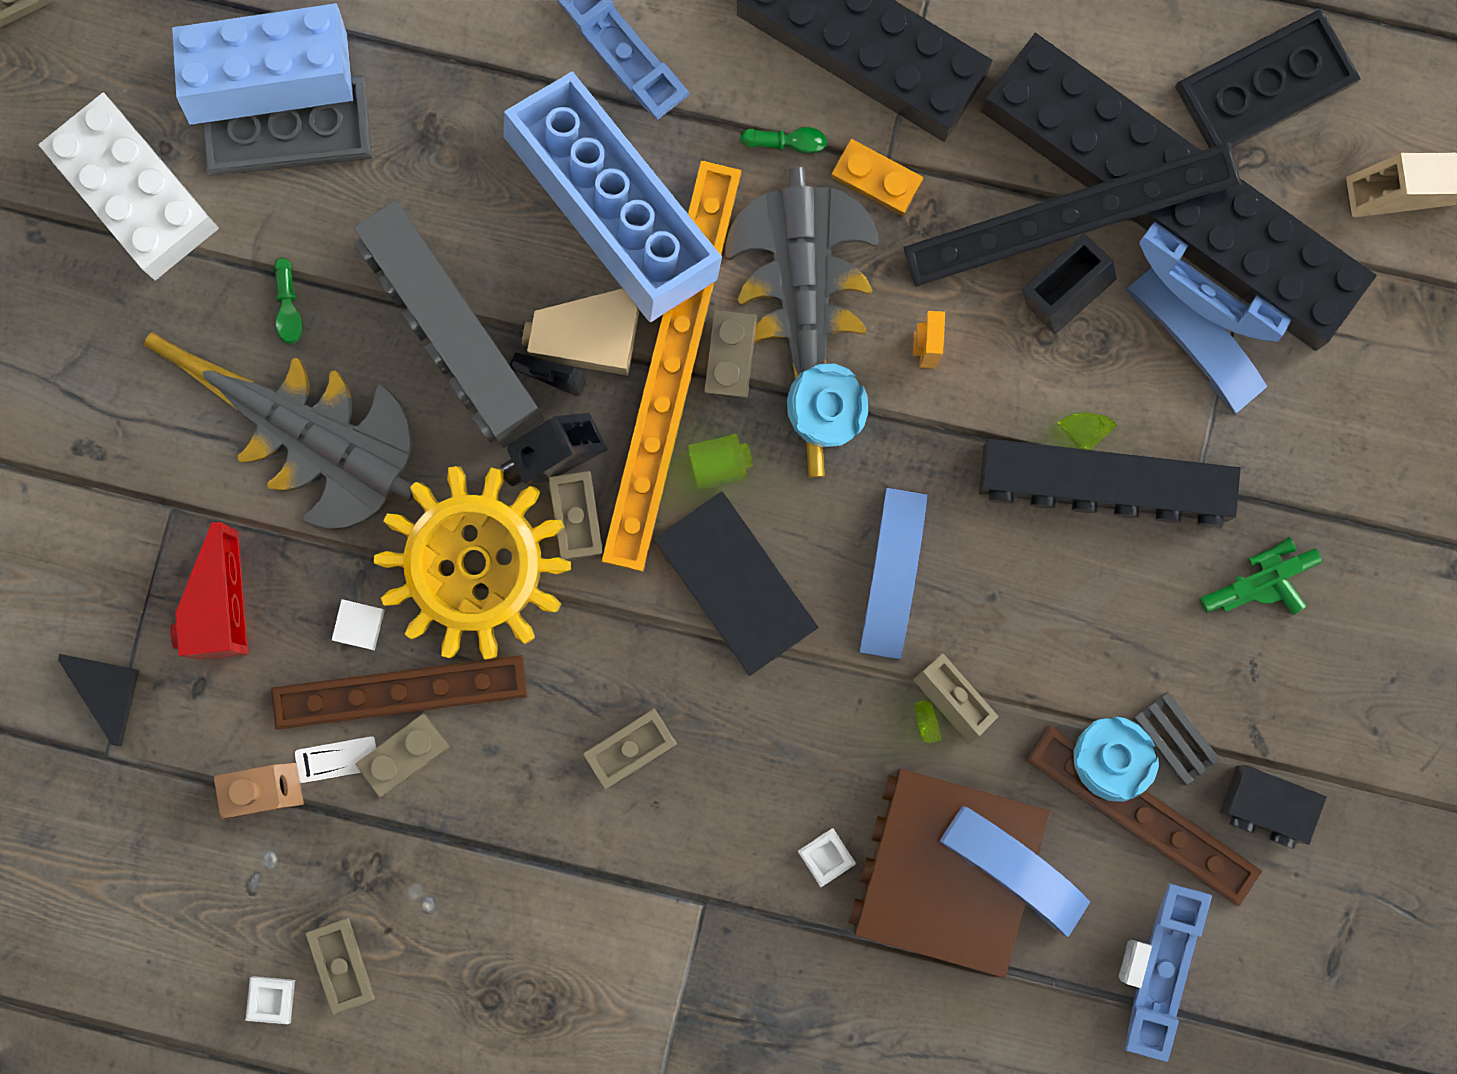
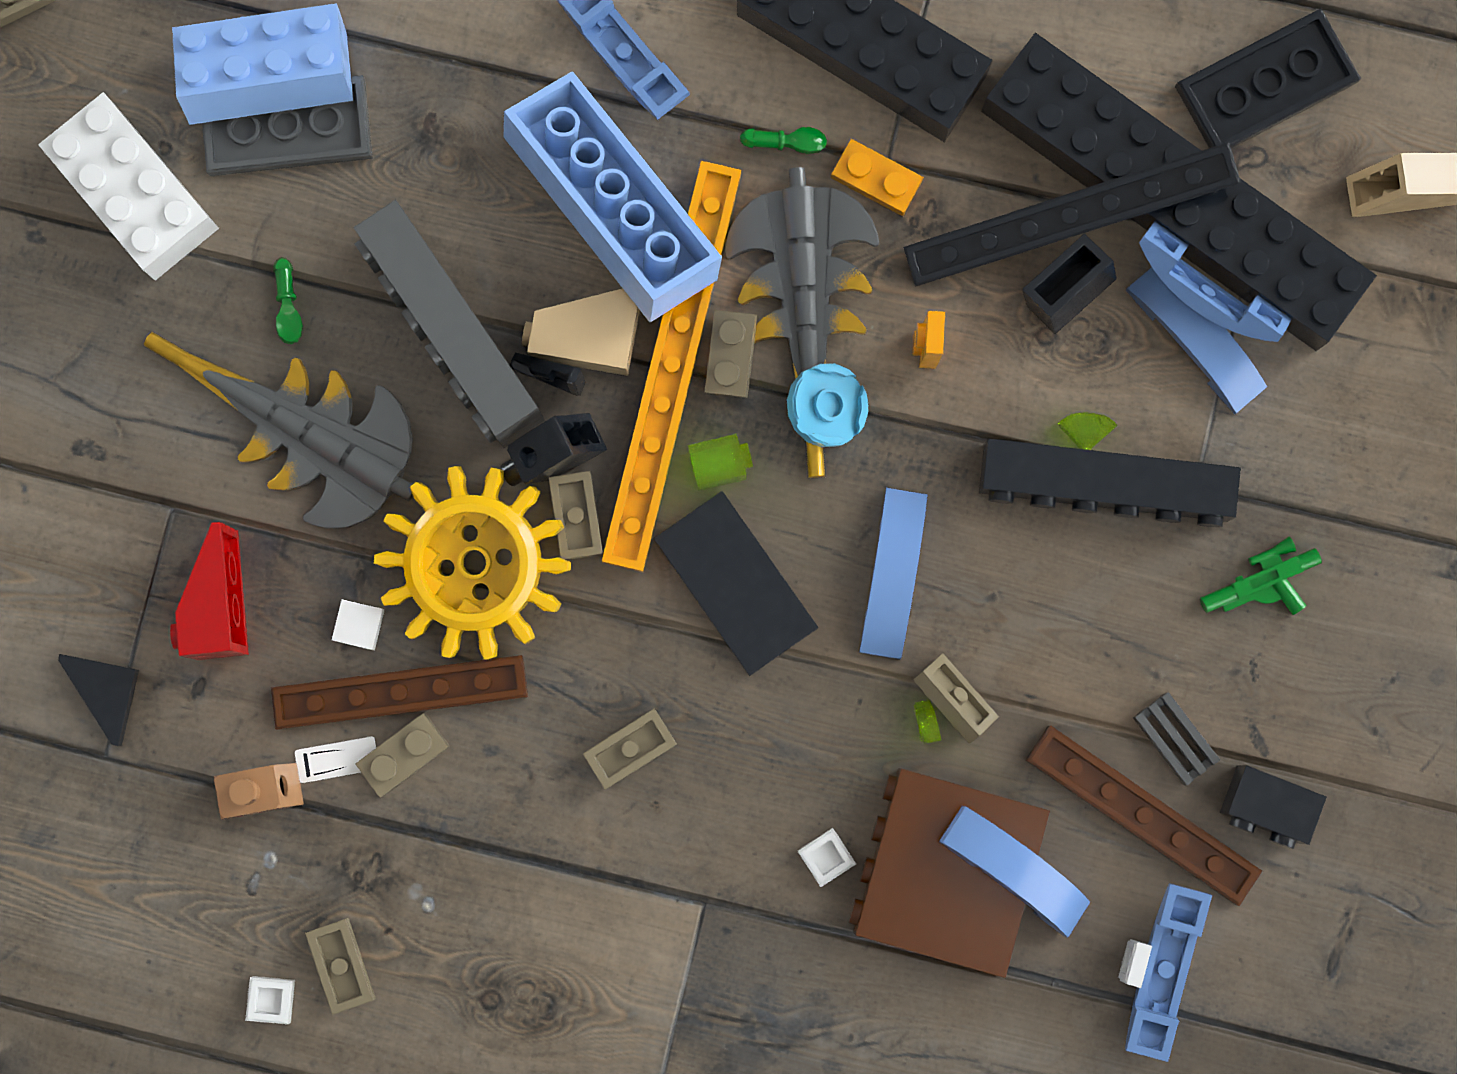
medium azure tile [1073,717,1159,802] -> none

